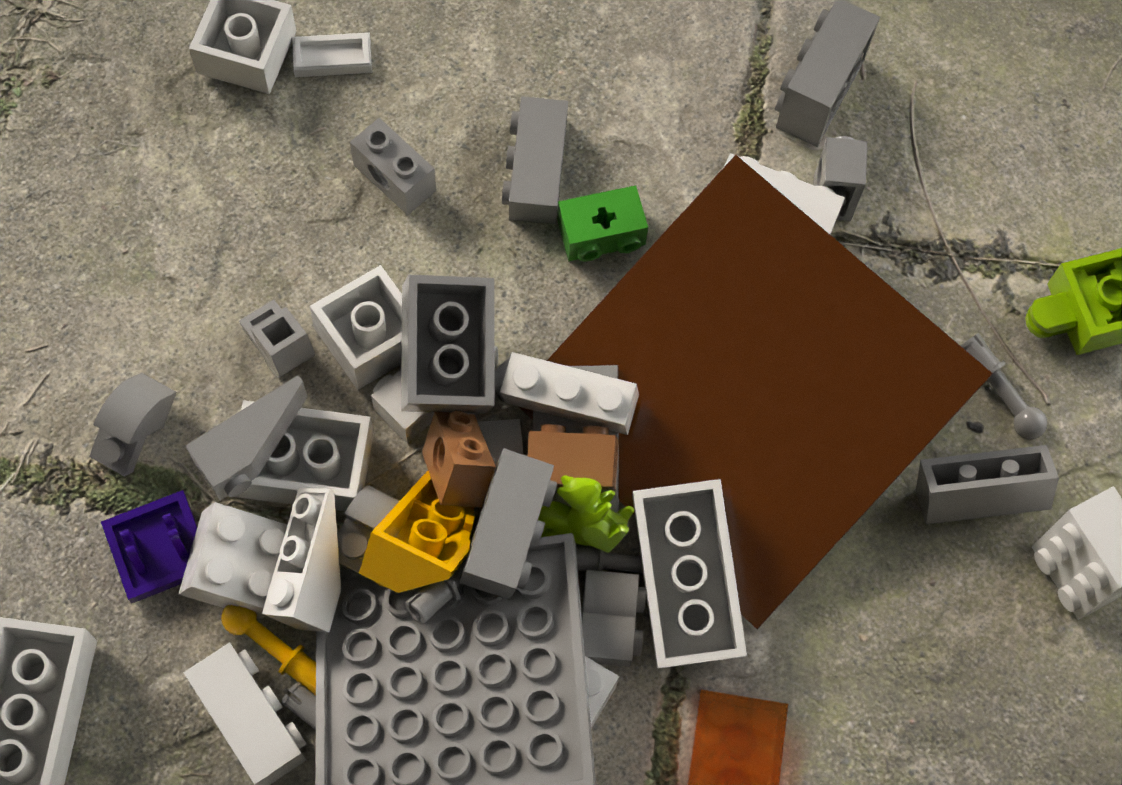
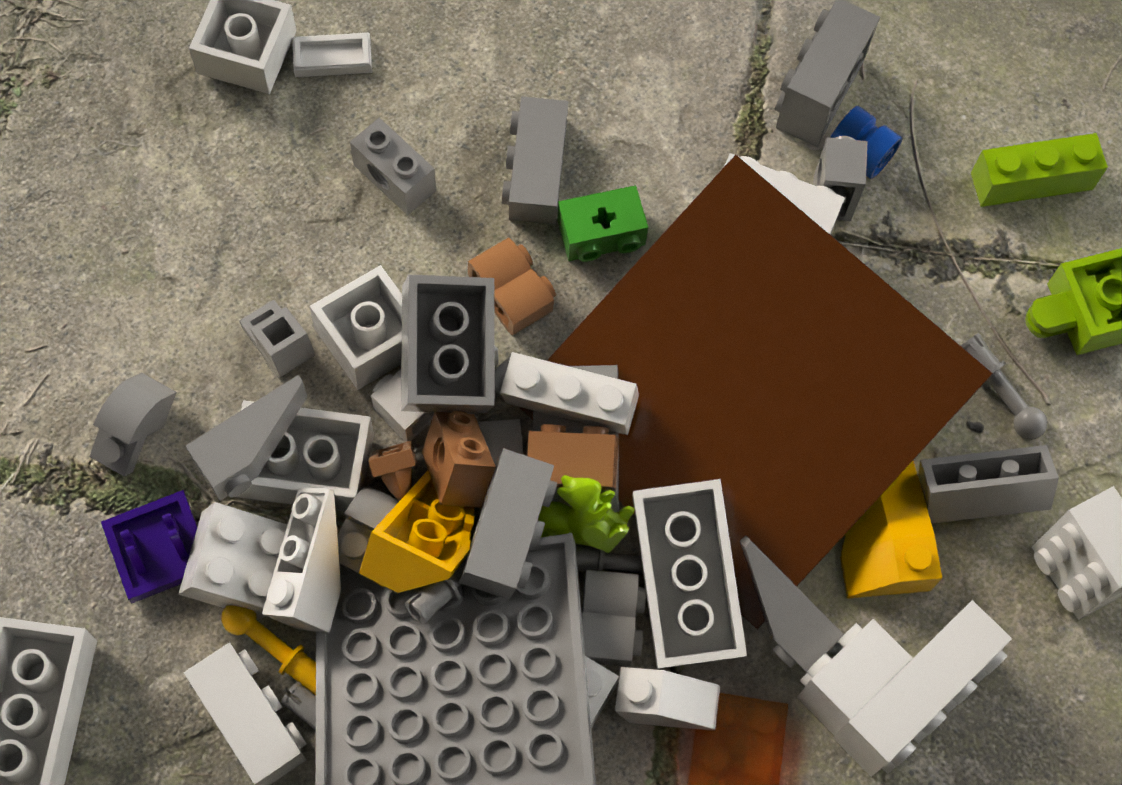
none -> medium nougat tile [368,440,416,501]
none -> medium nougat brick [468,237,556,336]
none -> white slope [615,667,720,731]
none -> light grey slope [739,535,844,672]
none -> white brick [797,619,913,736]
none -> blue wheel [830,105,903,179]
none -> white brick [833,600,1012,777]
none -> yellow wedge [840,461,942,599]
none -> lime brick [971,133,1108,207]

